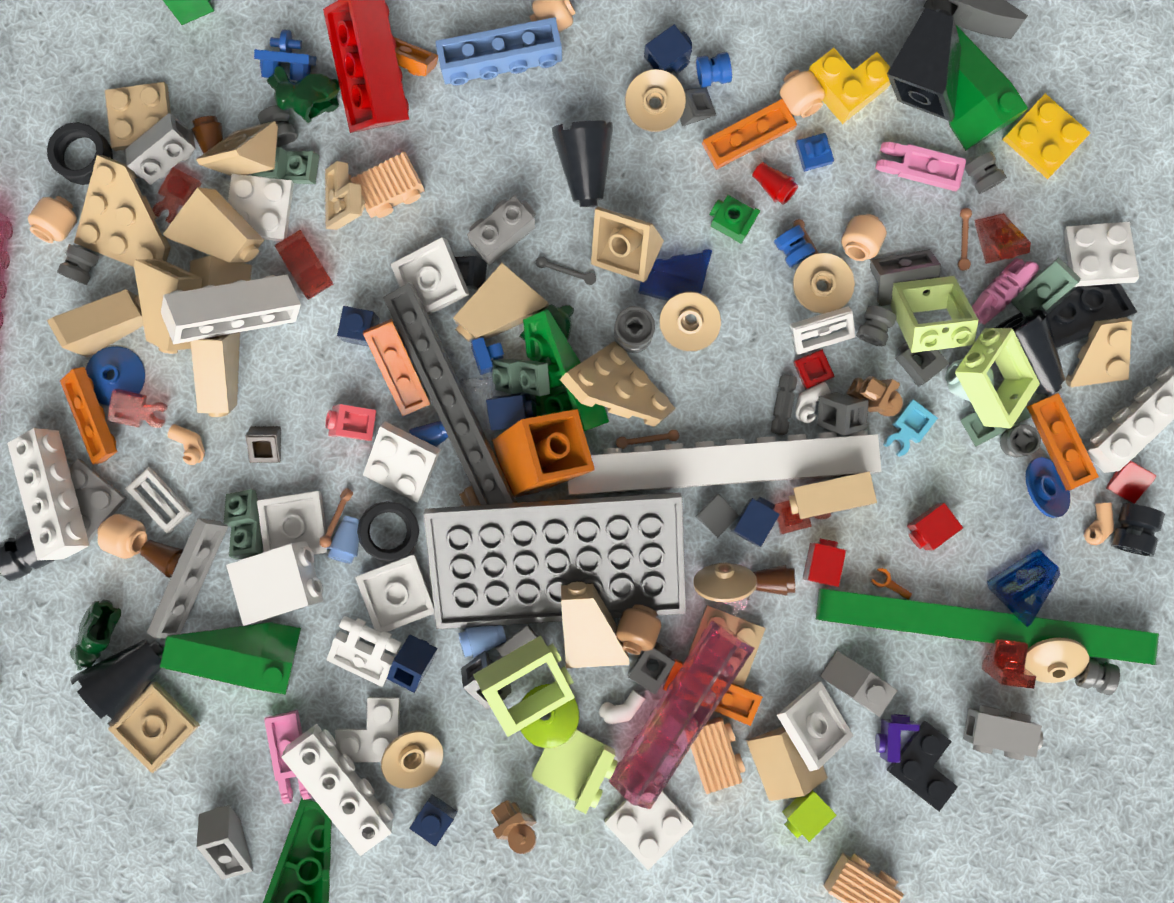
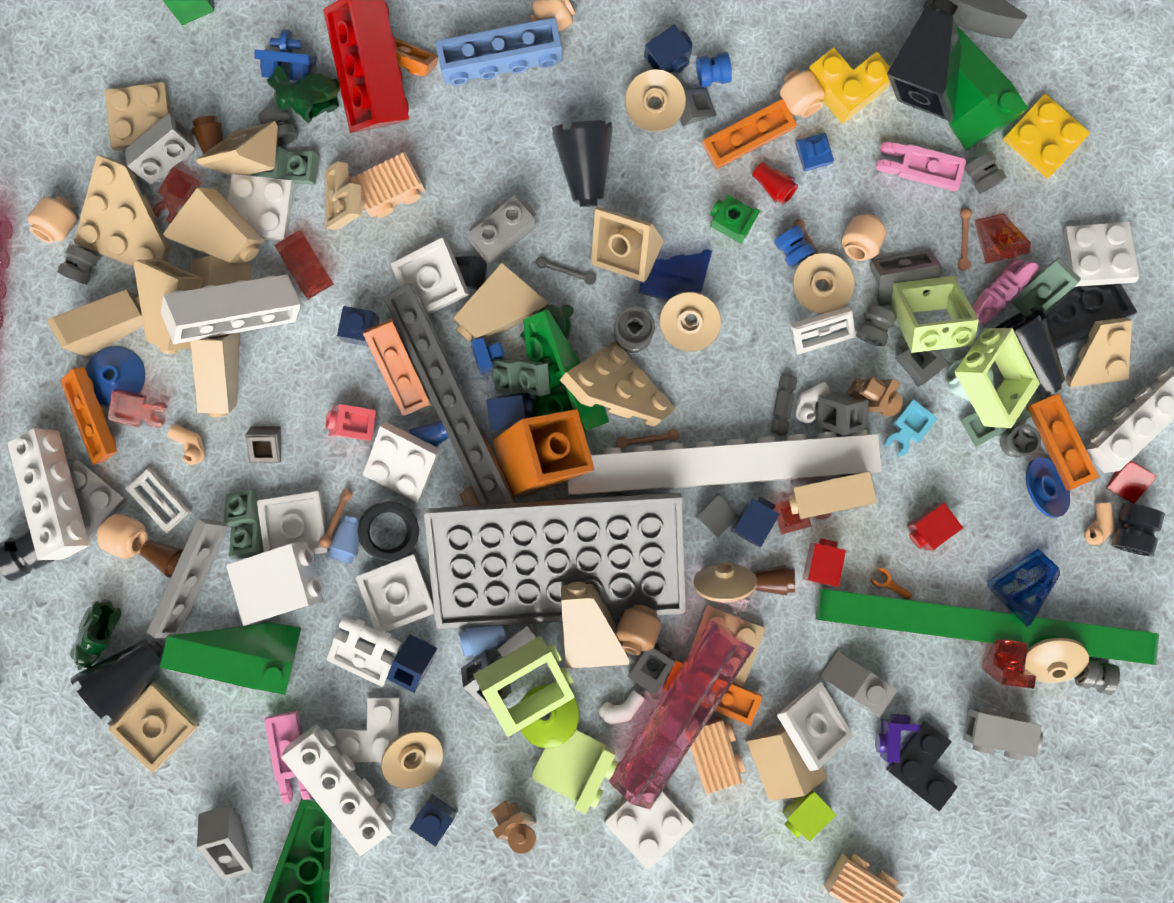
black tyre [47,122,113,185] -> none
red tile [793,349,835,390] -> none

